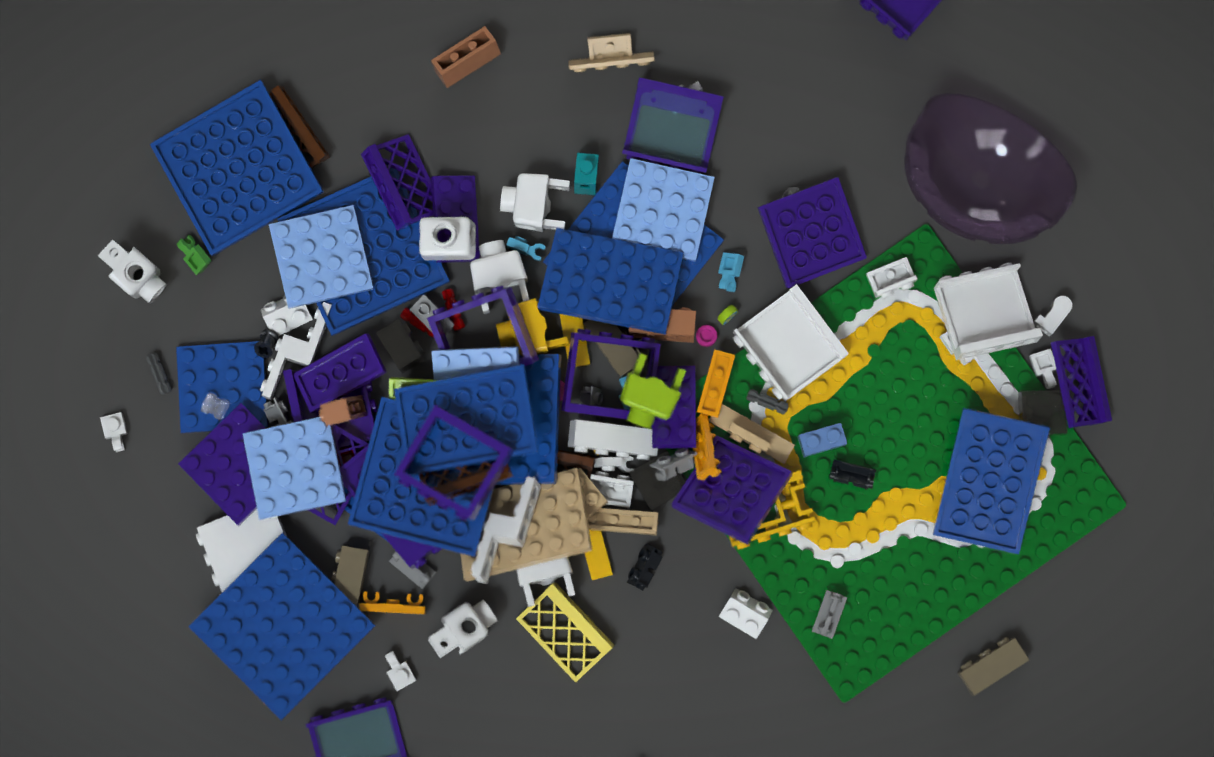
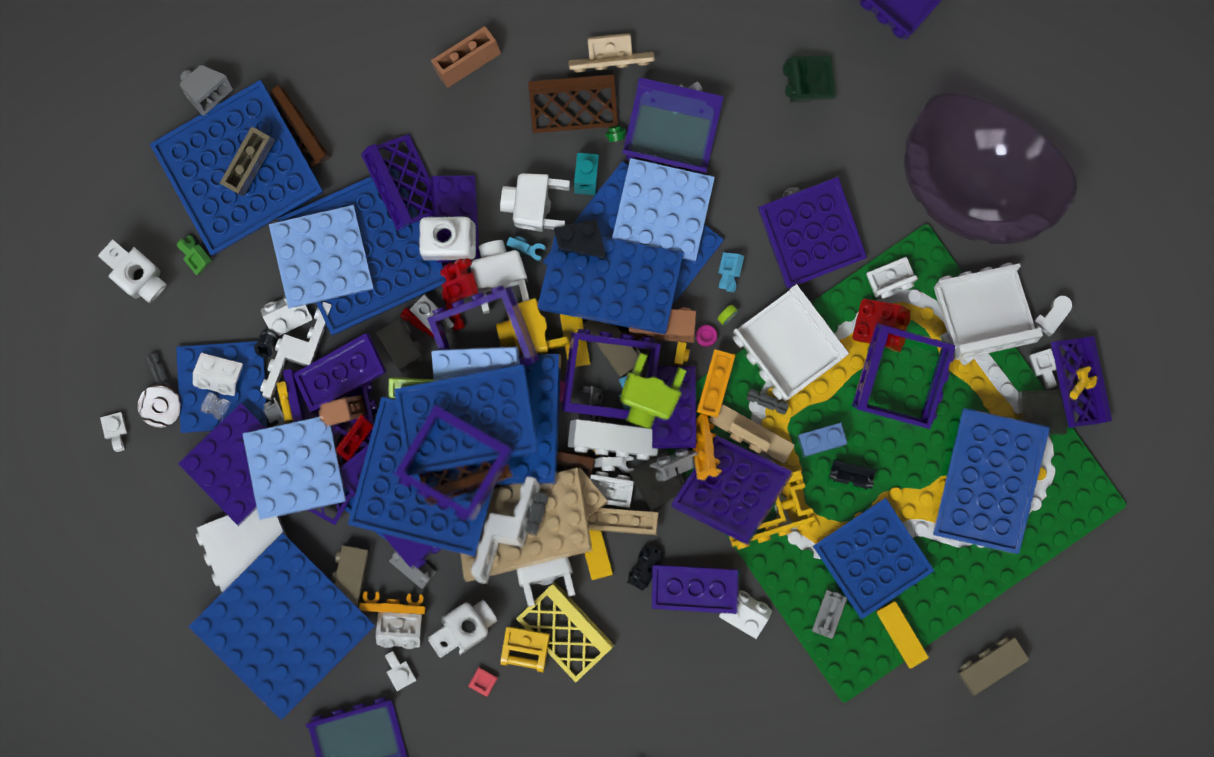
none -> tile [138,384,182,428]
none -> light grey torso [180,65,233,116]
none -> white bracket [193,353,243,396]
none -> dark tan brick [220,126,276,197]
none -> yellow bar [277,381,293,423]
none -> red slope [335,415,374,461]
none -> white bracket [376,612,422,649]
none -> red plate [440,258,479,305]
none -> coral tile [468,667,498,697]
none -> yellow plate [501,626,550,673]
none -> dark grey axle [525,493,548,535]
none -> reddish brown fence [528,75,618,133]
none -> black wing [554,219,606,260]
none -> green plate [605,125,626,142]
none -> dark purple plate [652,564,740,614]
none -> yellow plate [674,342,690,366]
none -> clear green plate [783,56,836,103]
none -> blue plate [812,498,934,619]
none -> red bracket [852,299,911,352]
none -> dark purple window [852,322,955,429]
none -> yellow tile [876,601,929,669]
none -> yellow bar [1070,367,1097,399]

